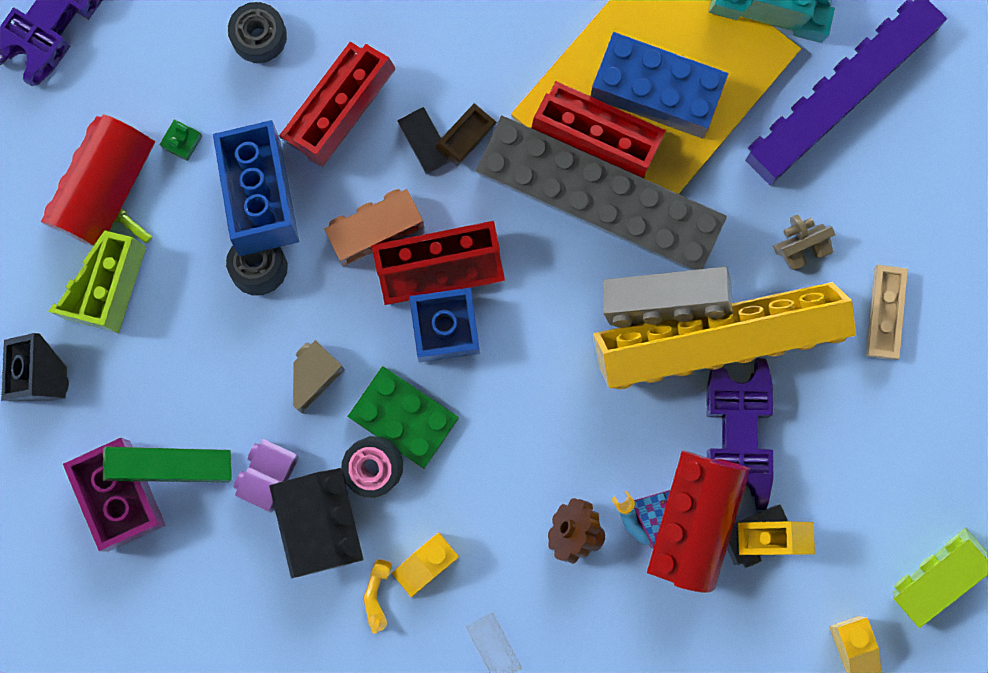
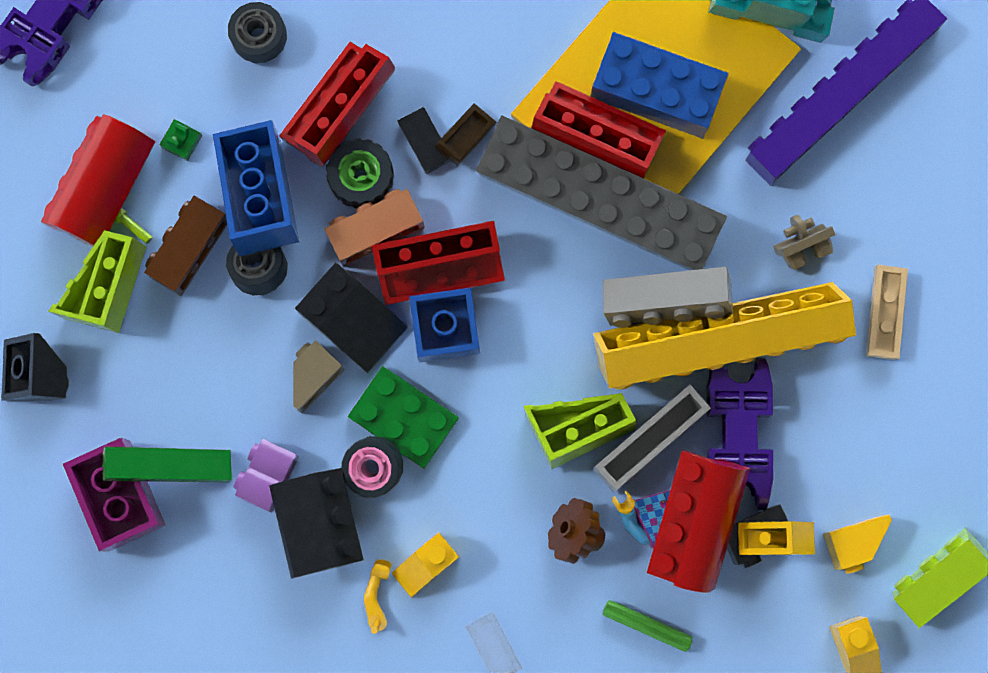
none -> reddish brown brick [144,195,227,296]
none -> black slope [295,262,408,373]
none -> black wheel [326,138,394,209]
none -> lime wedge [523,393,636,469]
none -> light grey brick [593,385,711,492]
none -> bright green axle [602,600,693,652]
none -> yellow slope [823,514,892,574]

